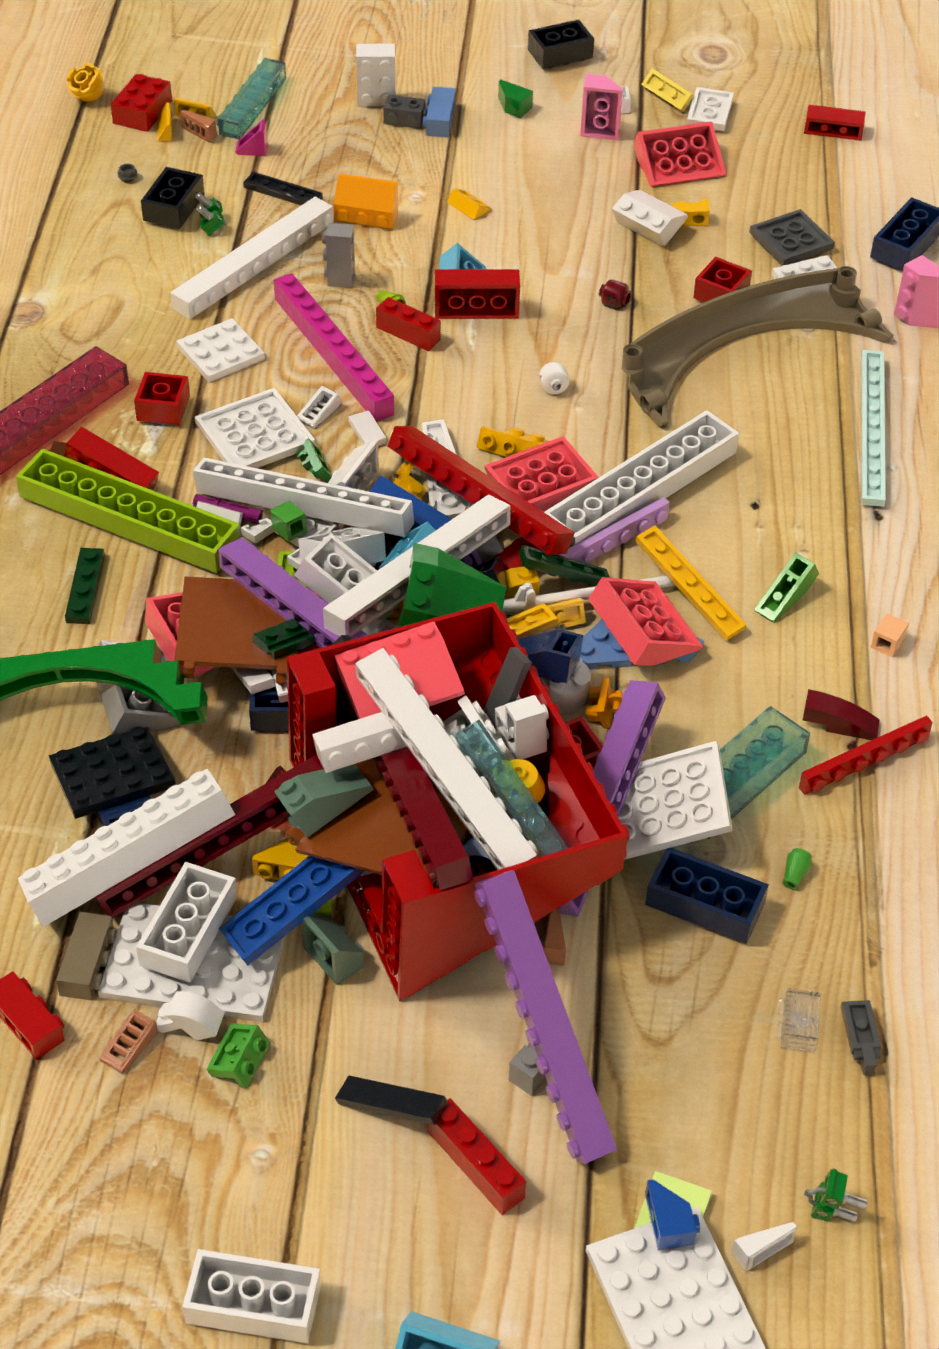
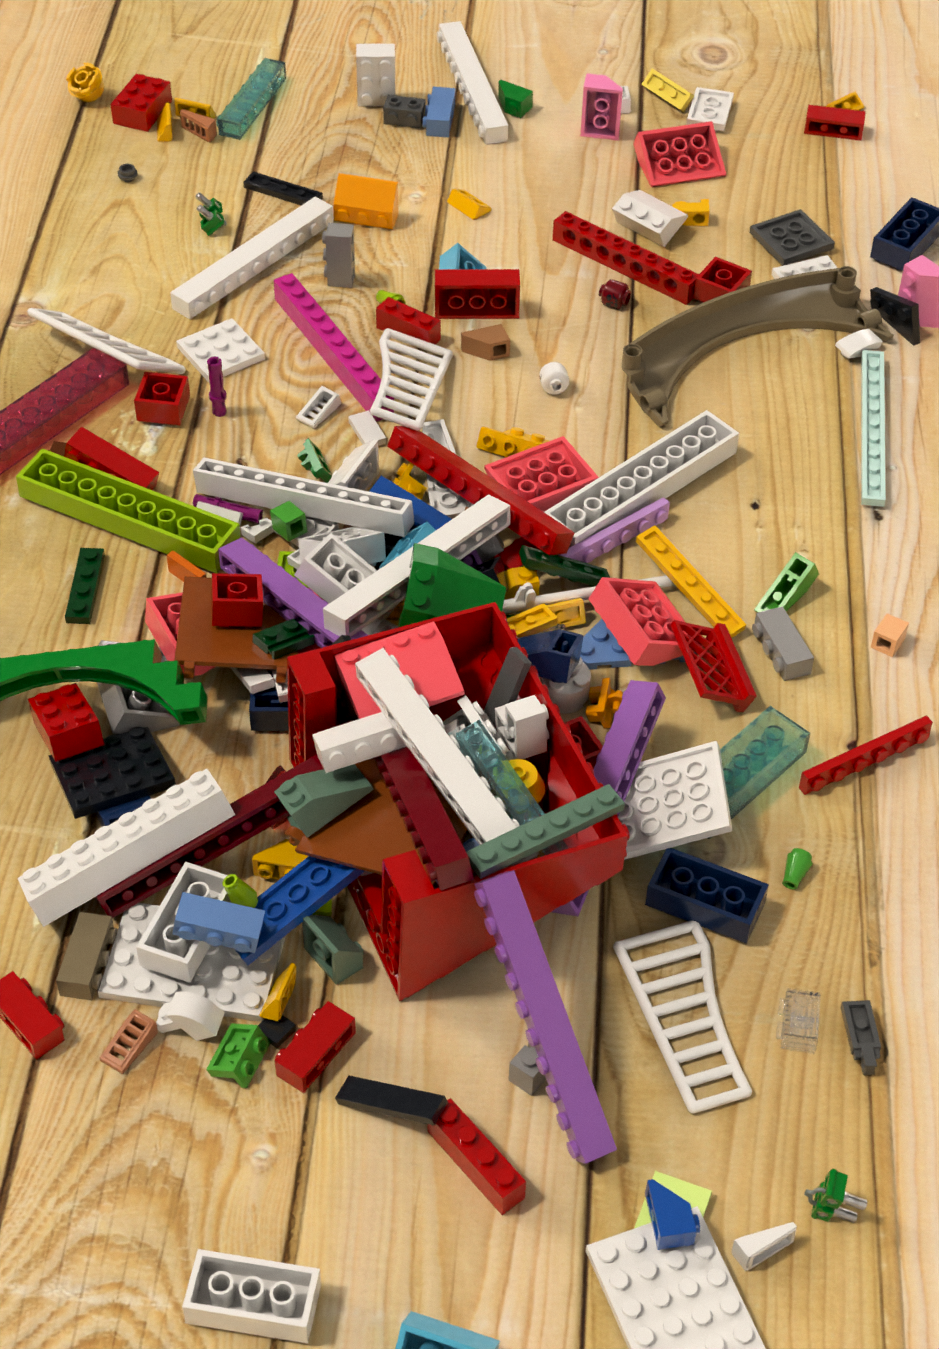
black brick [141,167,205,229] -> none
white plate [195,388,315,468] -> none
dark pink slope [235,119,268,156] -> none
black brick [528,19,594,69] -> none
nougat slope [543,907,566,965] -> none
dark red slope [802,689,880,740] -> none
none -> white bar [27,308,186,374]
none -> red brick [28,683,104,762]
none -> orange tile [167,551,206,582]
none -> medium blue brick [172,892,265,953]
none -> magenta pin [207,356,227,417]
none -> red brick [211,573,263,628]
none -> lime cone [222,874,258,908]
none -> black tile [258,1015,296,1048]
none -> yellow slope [259,963,296,1021]
none -> red brick [275,1001,356,1093]
none -> white bar [370,328,453,431]
none -> white brick [436,21,508,145]
none -> medium nougat slope [461,324,510,361]
none -> sand green plate [466,784,625,879]
none -> red brick [552,211,699,305]
none -> white bar [613,921,752,1114]
none -> red fence [670,620,757,713]
none -> light grey brick [752,606,814,681]
none -> yellow slope [826,91,865,111]
none -> white slope [835,329,883,358]
none -> black wing [870,287,920,346]

